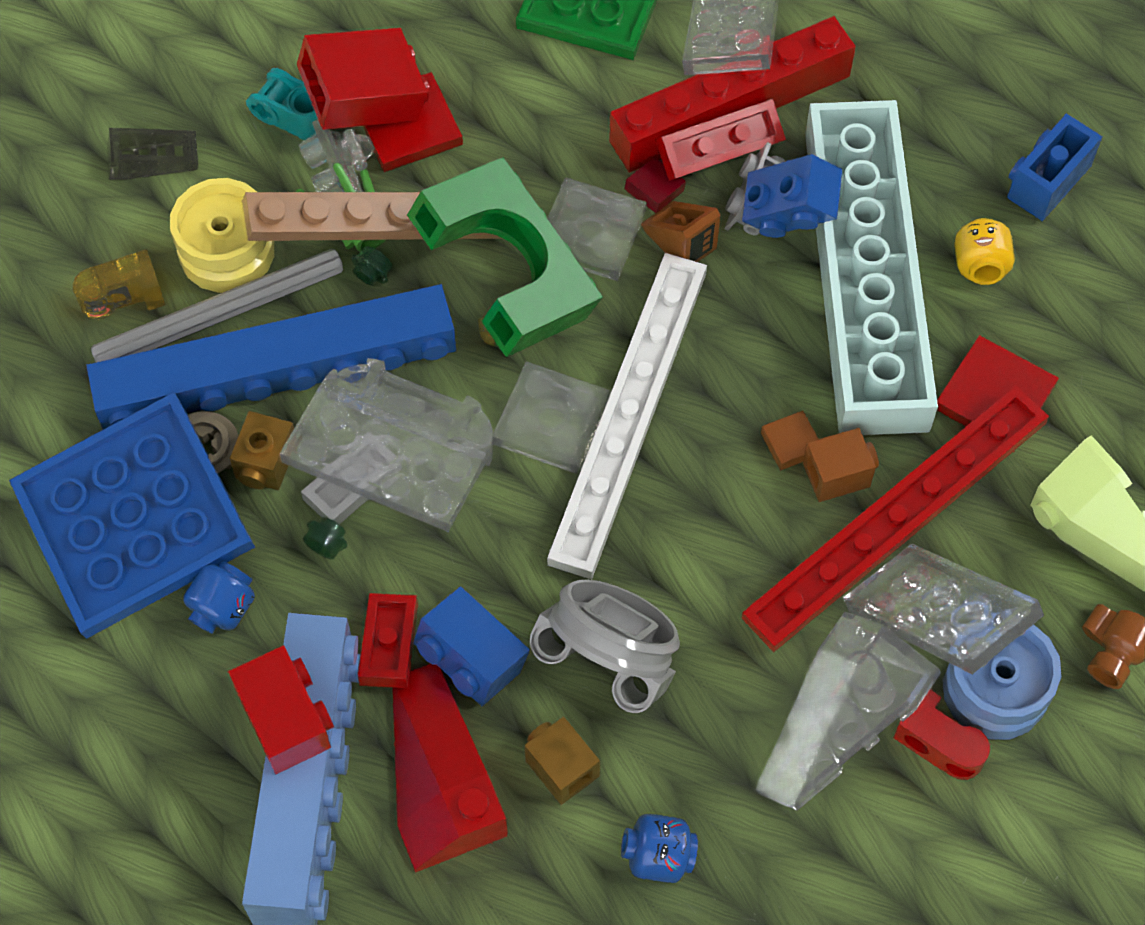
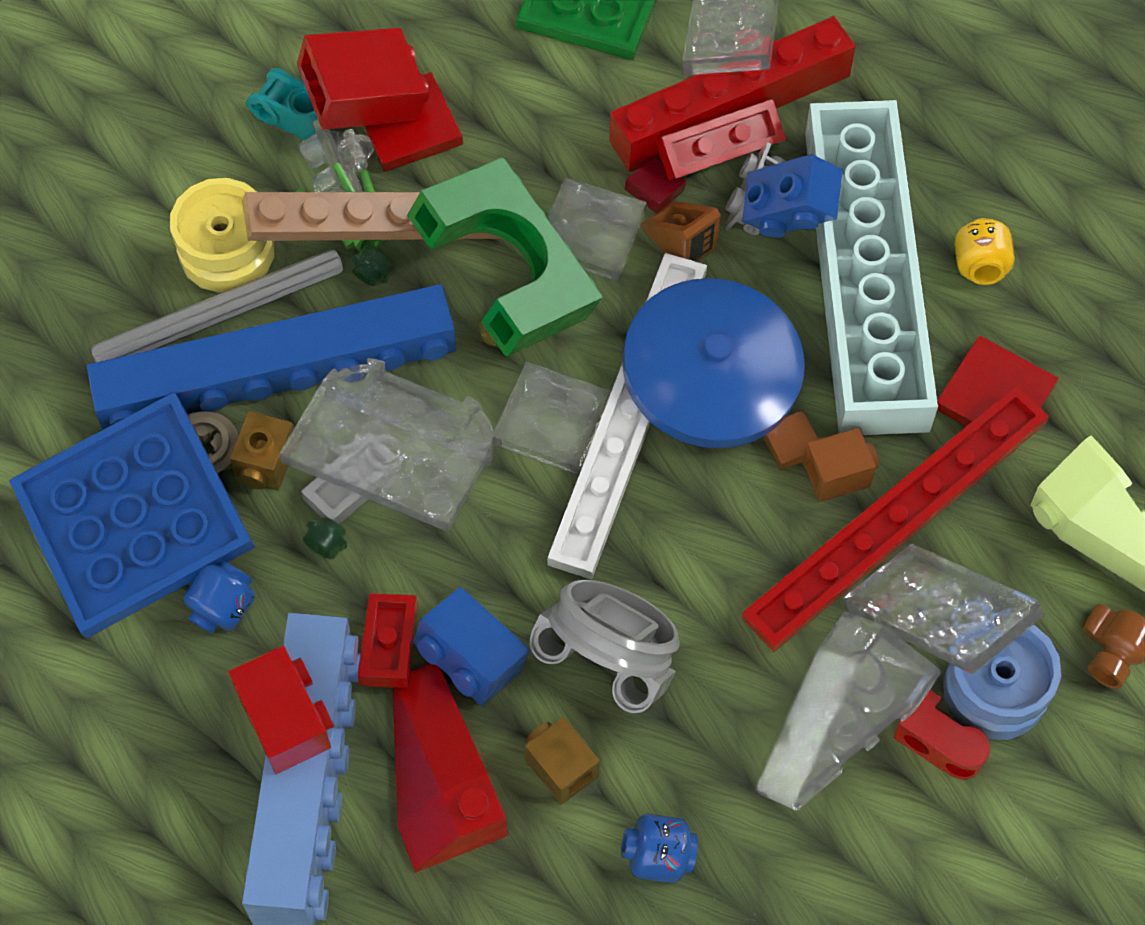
clear yellow leg [73,249,165,320] -> none
clear smoke slope [107,128,198,180] -> none
blue brick [1007,113,1103,222] -> none
none -> blue dish [622,278,805,448]

